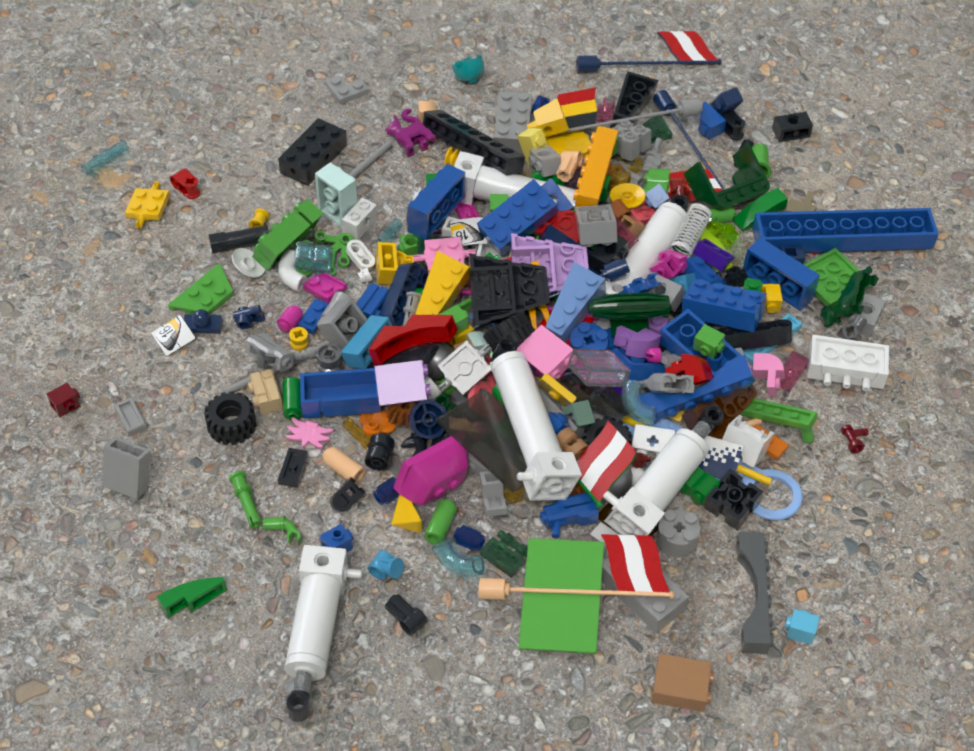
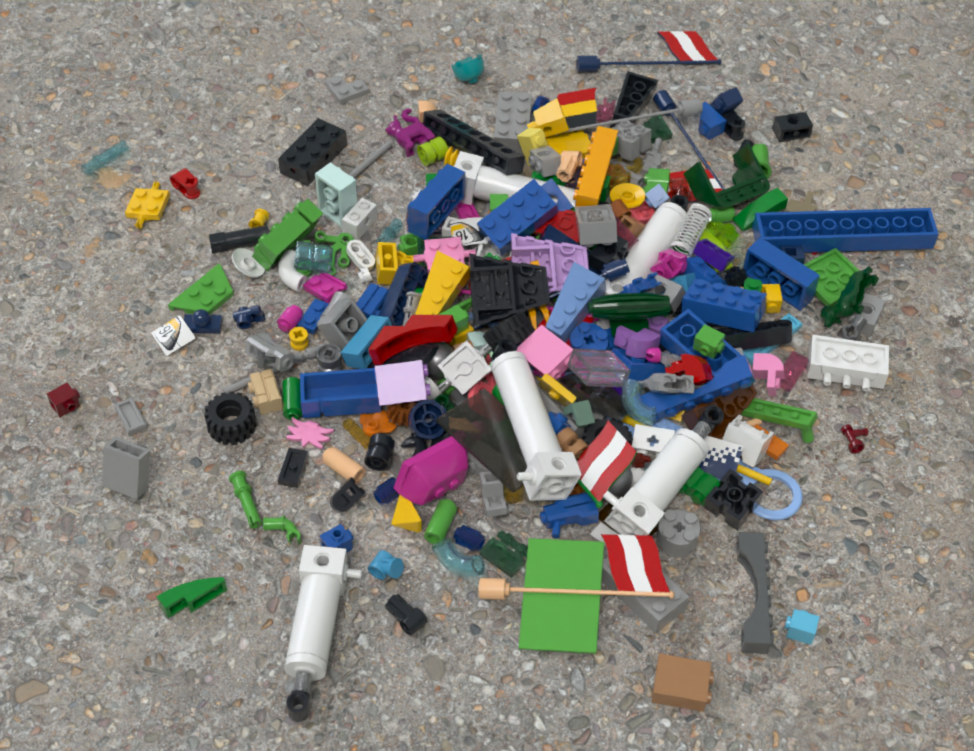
none -> lime wheel [417,137,448,166]

